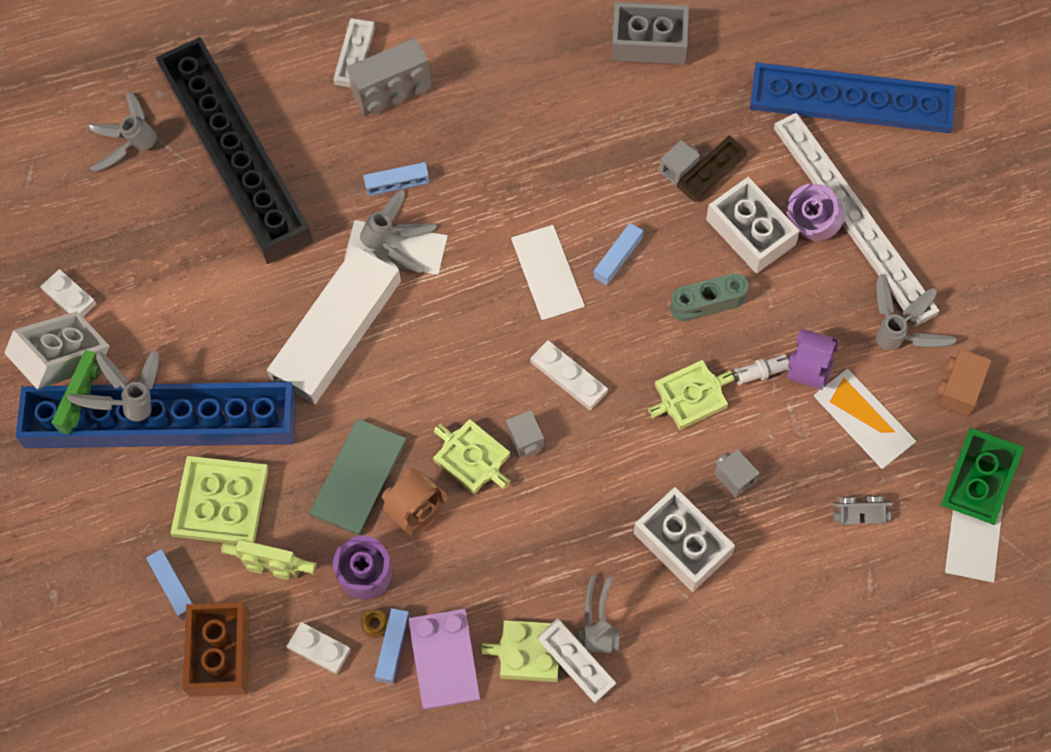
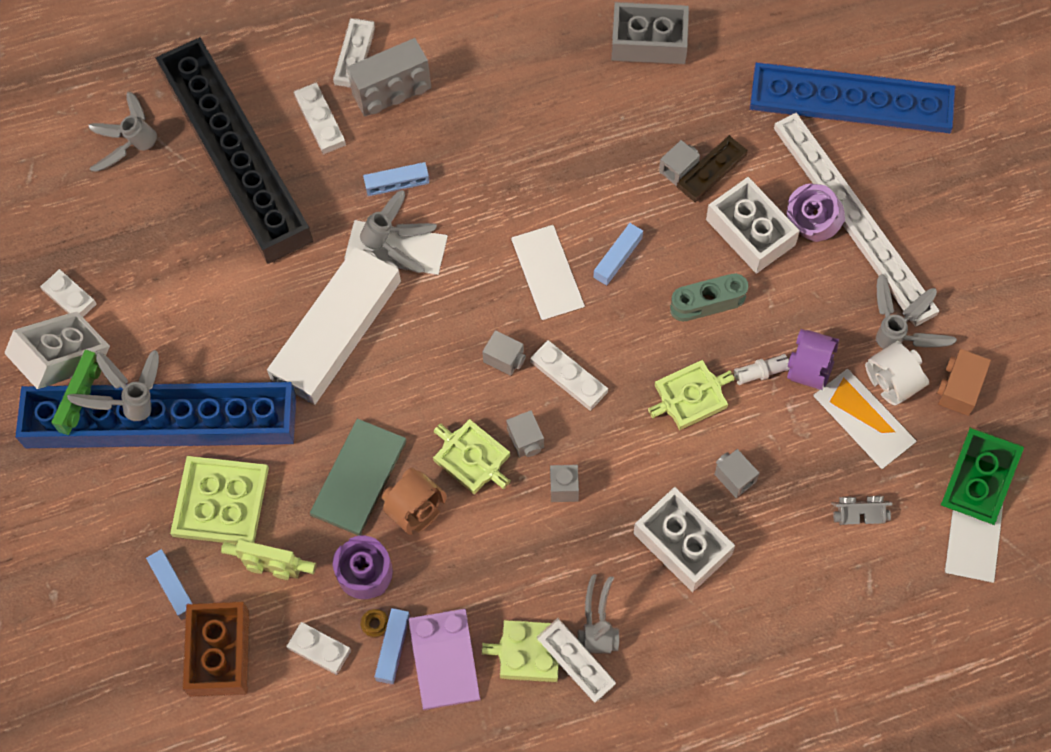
none -> white plate [294,83,346,155]
none -> light grey brick [482,330,526,376]
none -> light grey brick [550,465,579,502]
none -> white brick [865,341,929,405]

